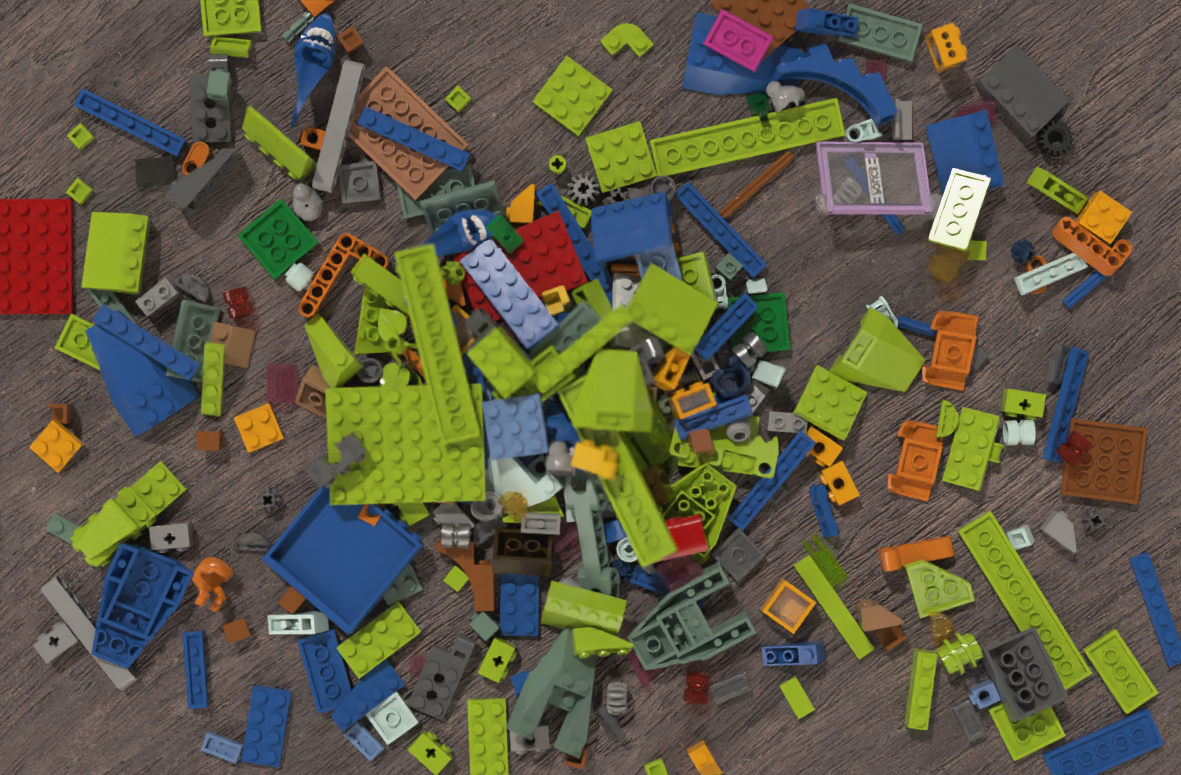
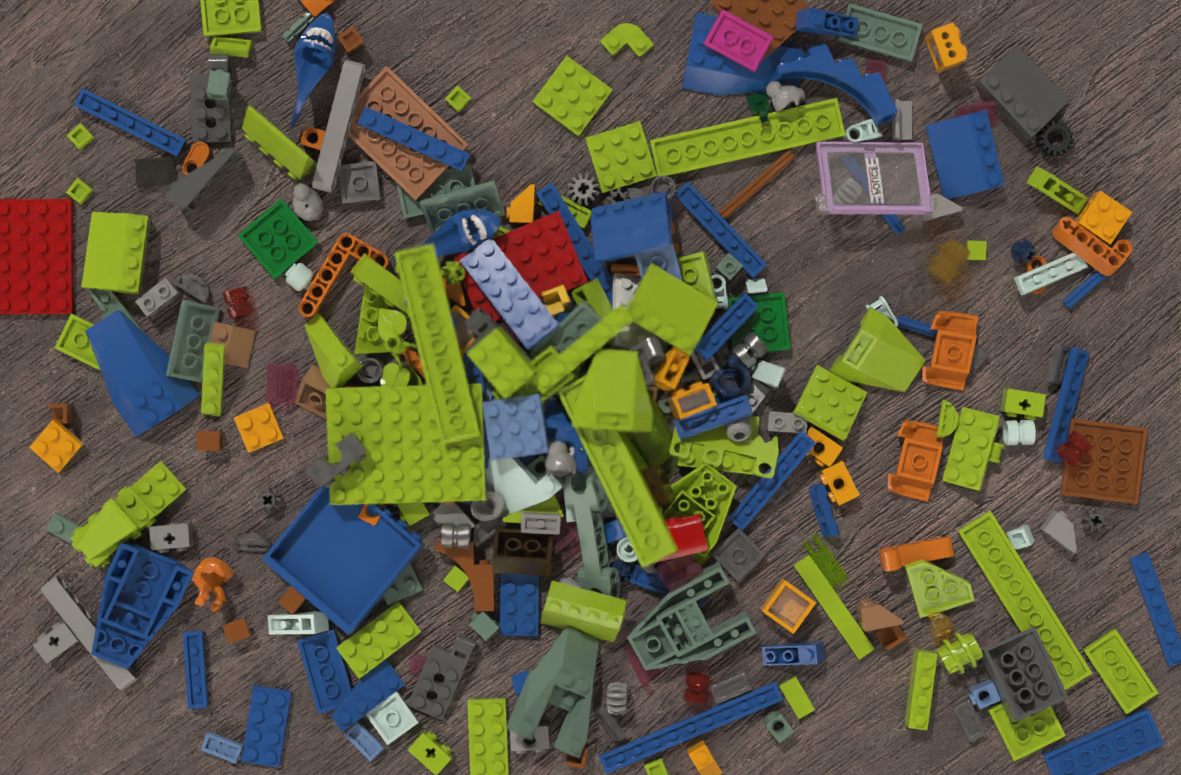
blue plate [93,304,202,382] -> none
lime brick [478,636,517,683] -> none
green plate [486,214,524,253] -> none
clear yellow piece [497,492,527,522] -> none
lime bush [549,155,566,175] -> none
yellow hinge [571,439,619,479] -> none
lime slope [571,627,634,658] -> none
dark orange panel [687,428,714,457] -> none
plate [928,168,991,252] -> none
none -> blue plate [599,681,783,774]
none -> sand green brick [764,710,794,744]

